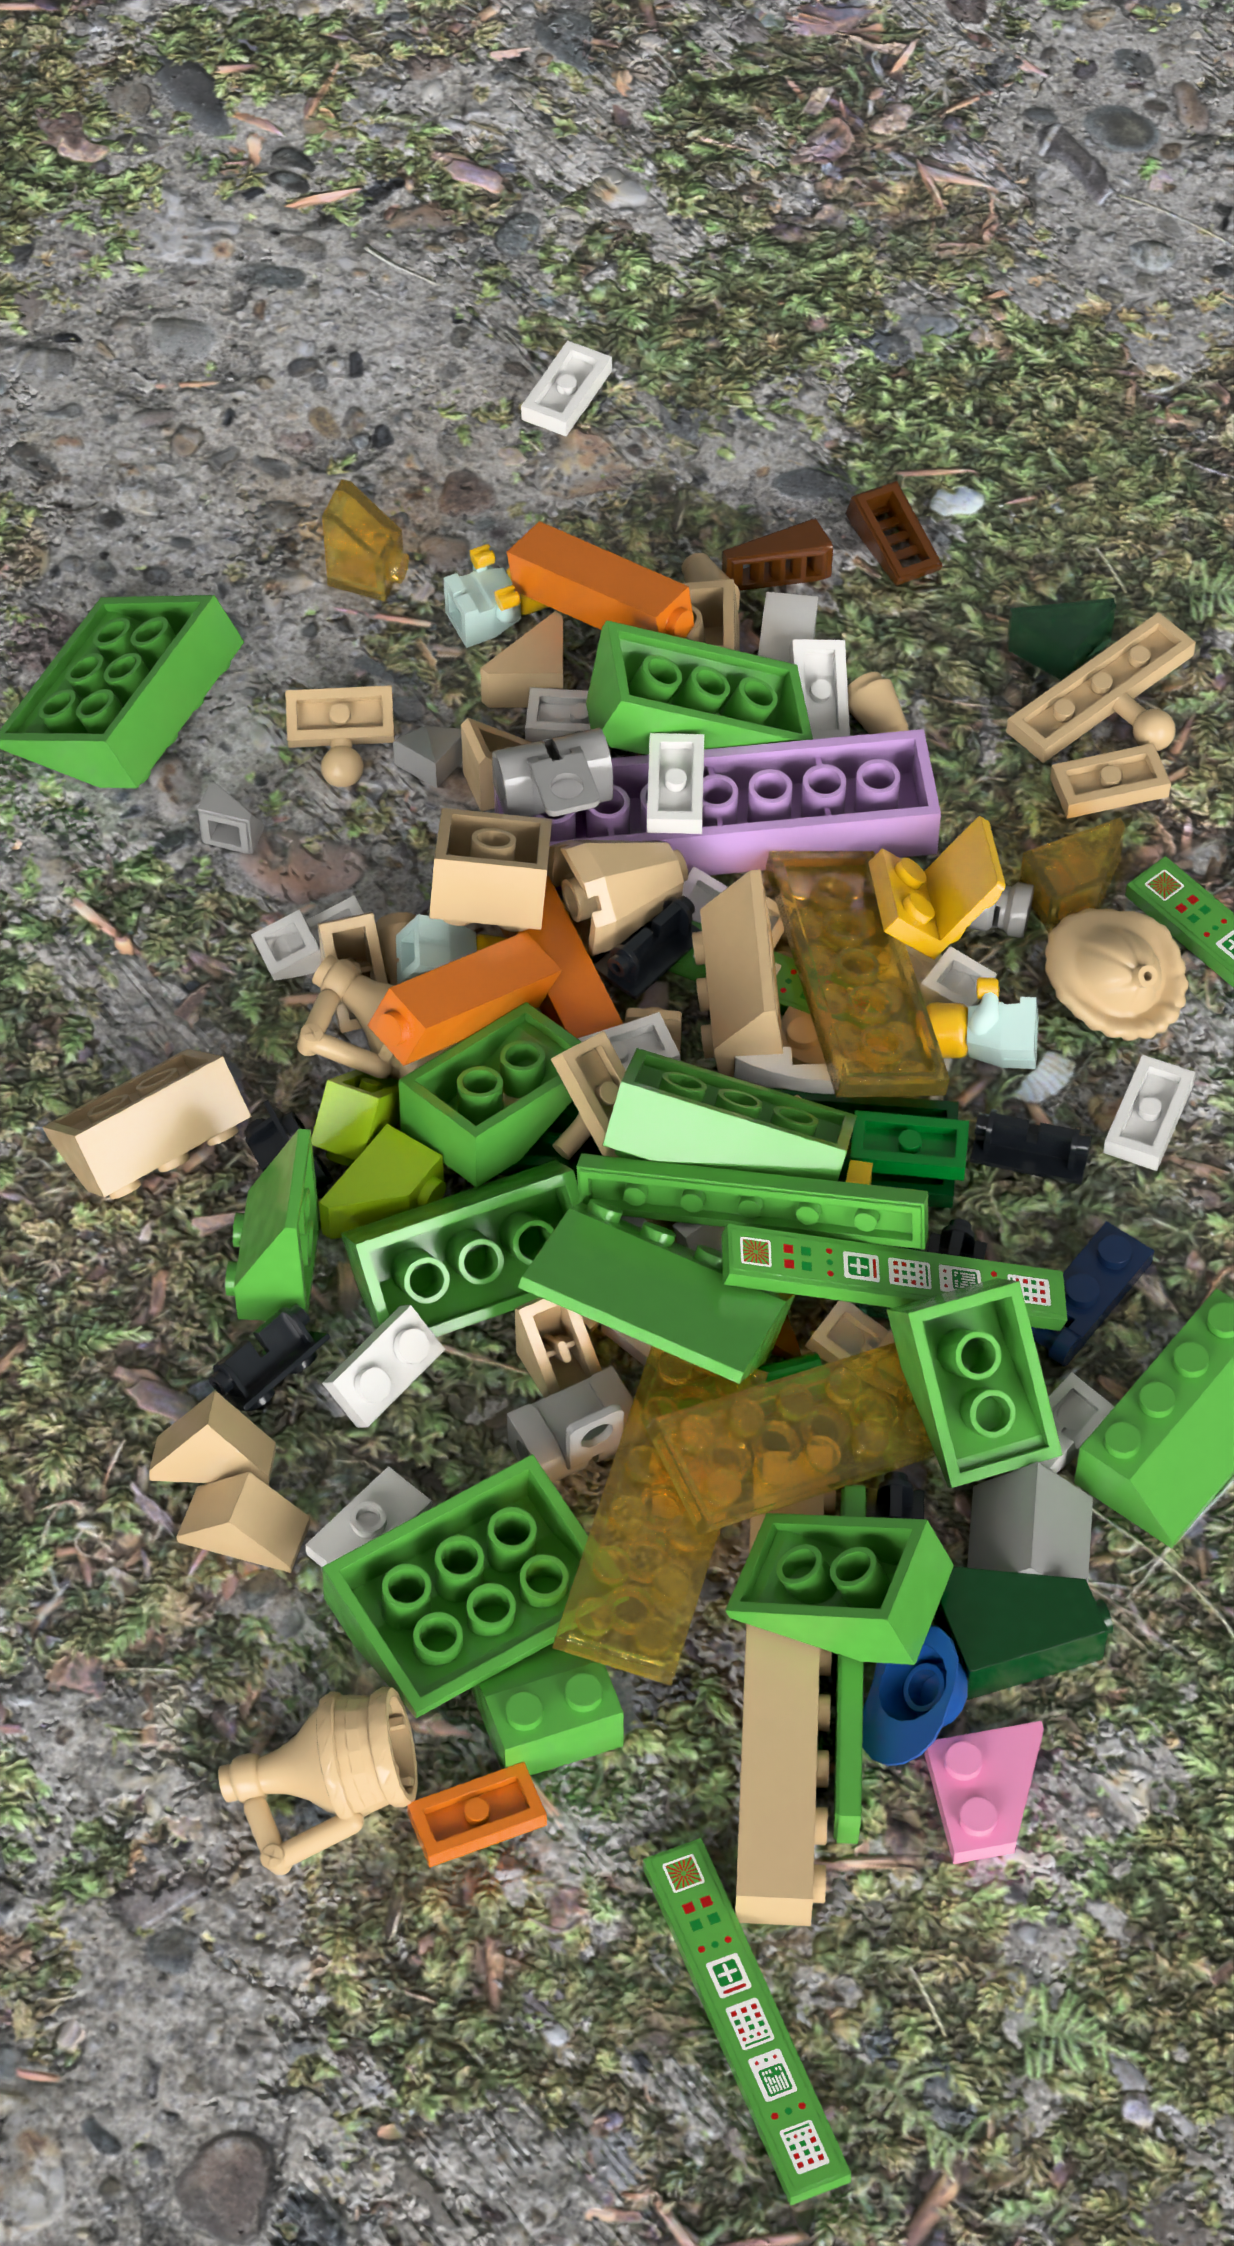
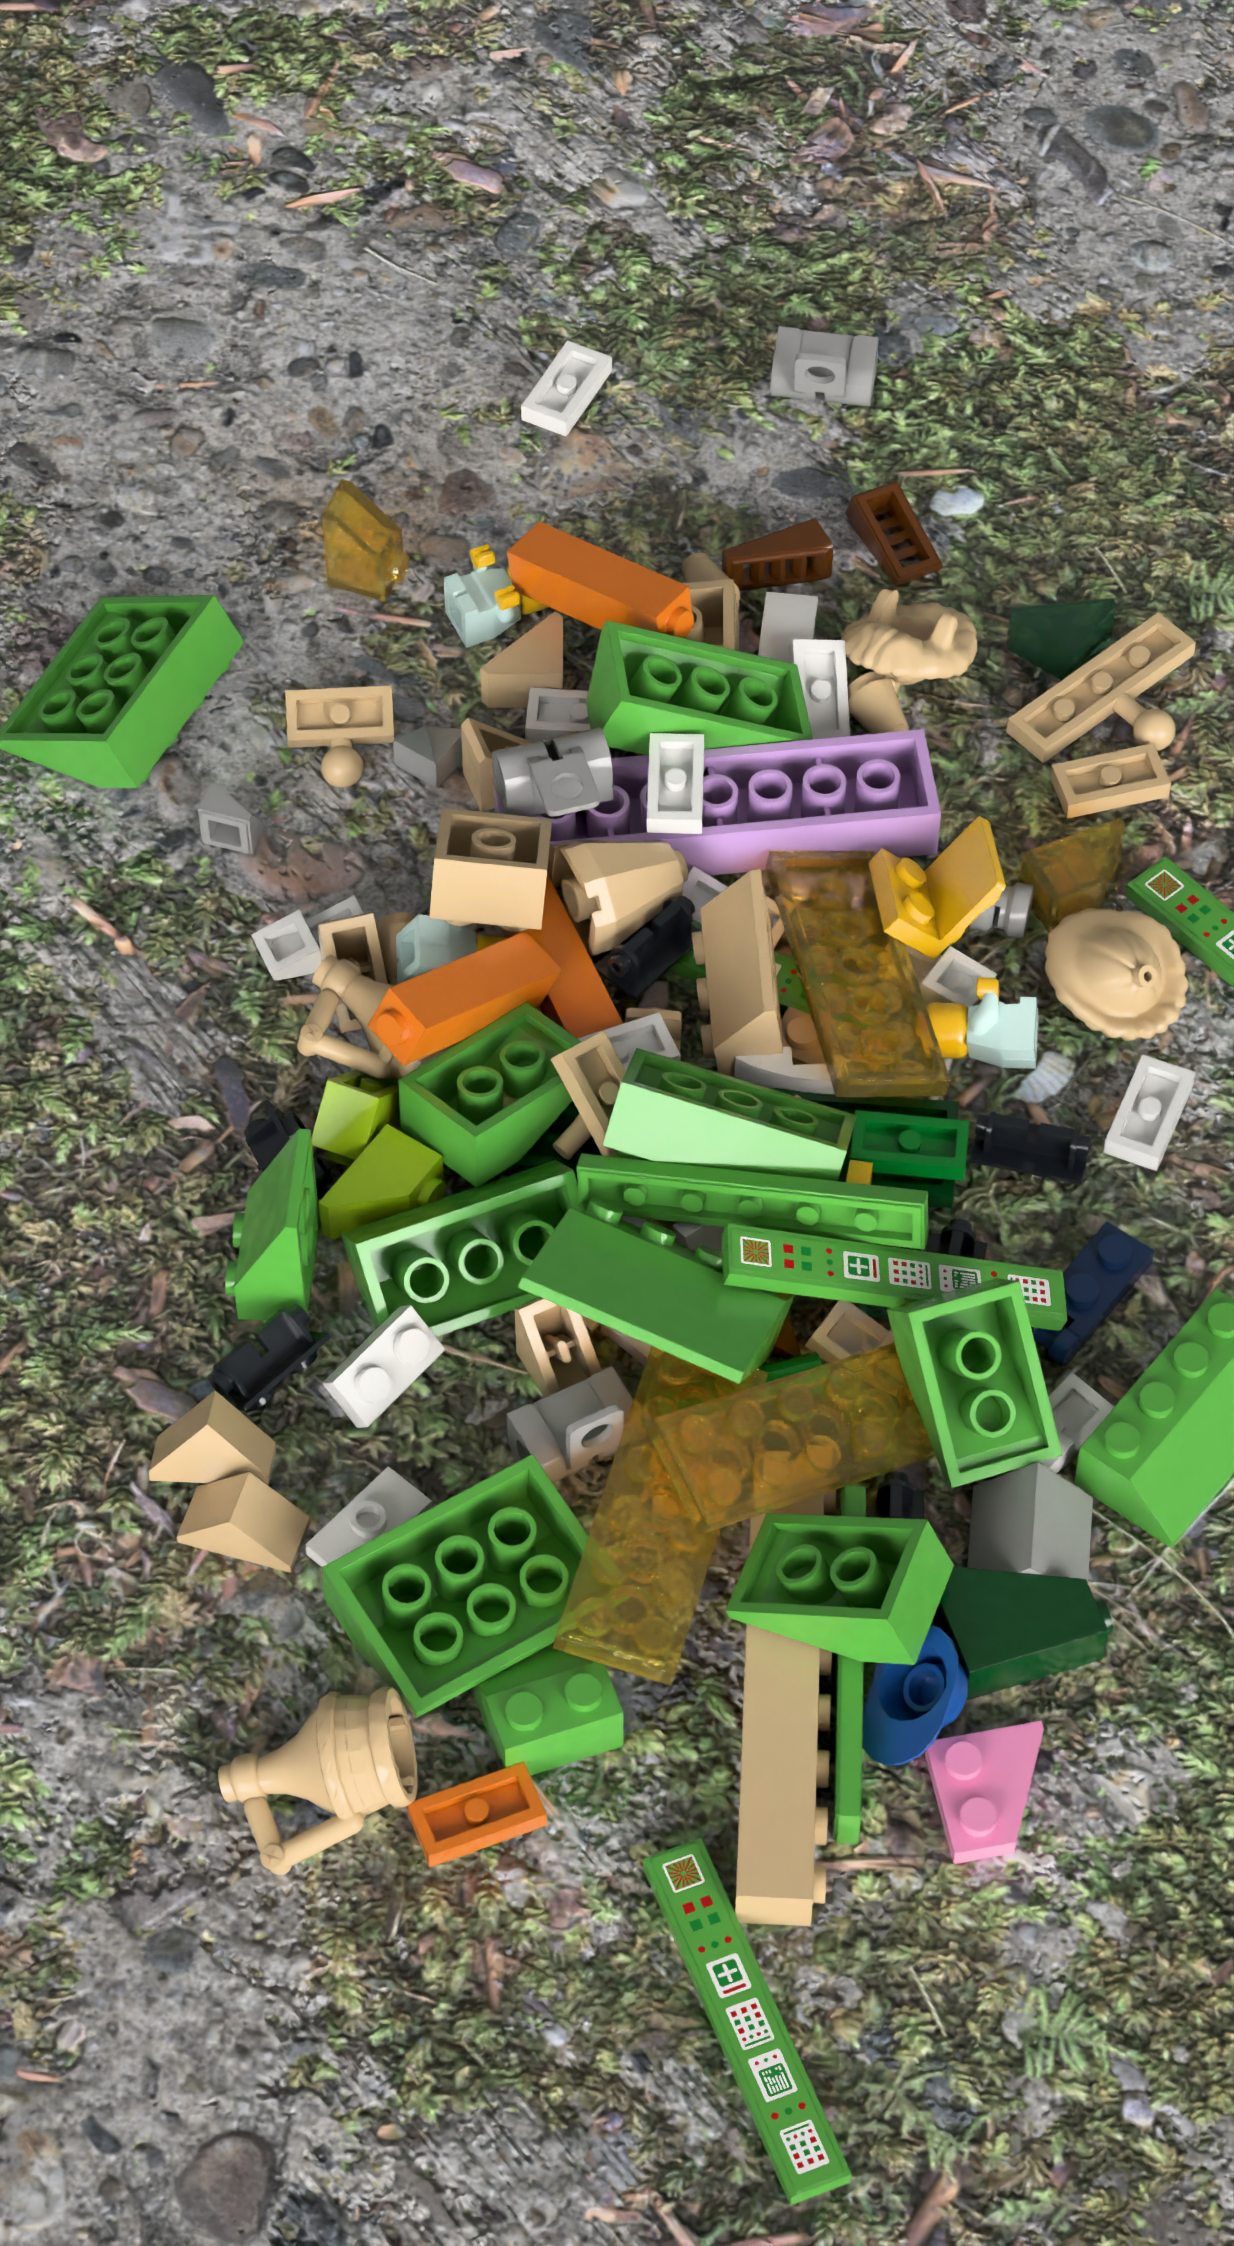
tan slope [43,1049,252,1199] -> none
none -> light grey piece [770,326,878,407]
none -> tan piece [840,589,978,695]

